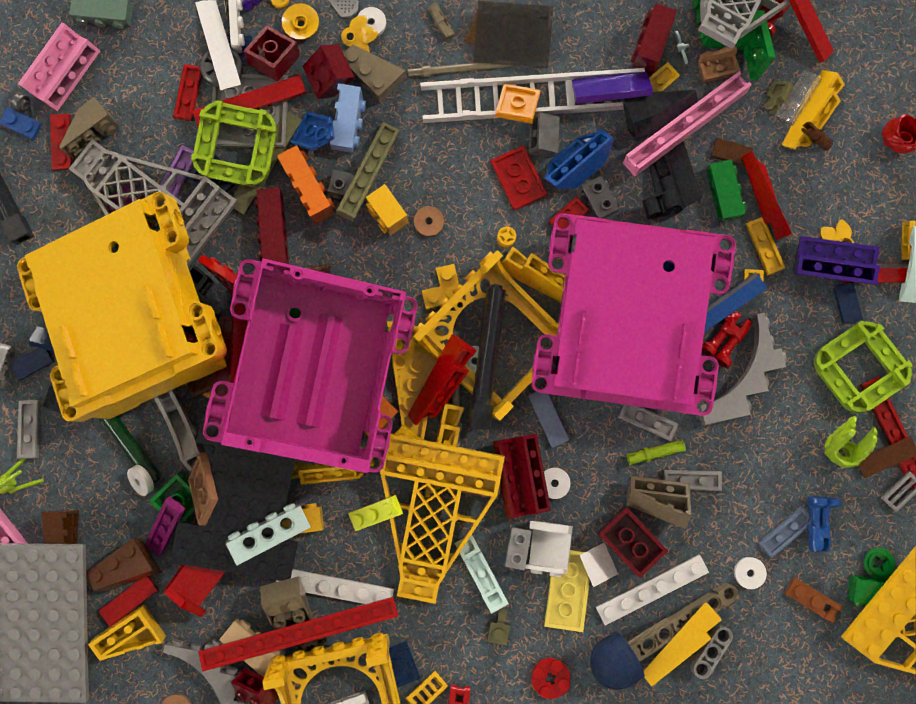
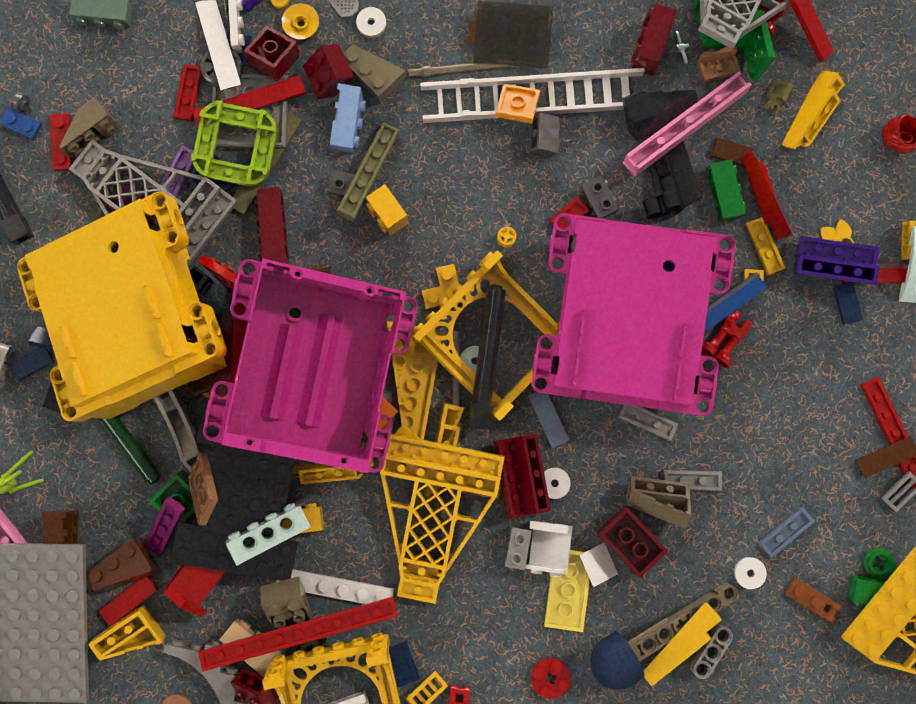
light grey tile [17,400,40,459] -> none
bright pink brick [18,23,100,111] -> none
white piece [127,465,154,496] -> none
orange wedge [277,145,335,224] -> none
blue tile [289,111,335,151] -> none
yellow plate [341,15,378,53] -> none
neon yellow plate [348,495,403,531] -> none
red wedge [408,334,476,425] -> none
medium nougat piece [414,206,444,237] -> none
dark tan pin [427,3,455,41] -> none
light aqua slope [455,535,509,614] -> none
olive plate [487,609,510,646] -> none
red tile [490,145,548,211] -> none
yellow wedge [501,246,564,303] -> none
blue wedge [544,129,614,189] -> none
dark purple tile [572,72,653,104] -> none
white plate [596,554,709,625] -> none
lime pin [626,439,686,465] -> none
yellow plate [649,62,680,92] -> none
light grey arch [697,312,787,425] -> none
clear plate [776,70,821,126] -> none
reddish brown pin [801,122,833,151] -> none
blue piece [807,496,841,552] -> none
lime plate [813,321,913,414] -> none
lime piece [824,416,878,468] -> none

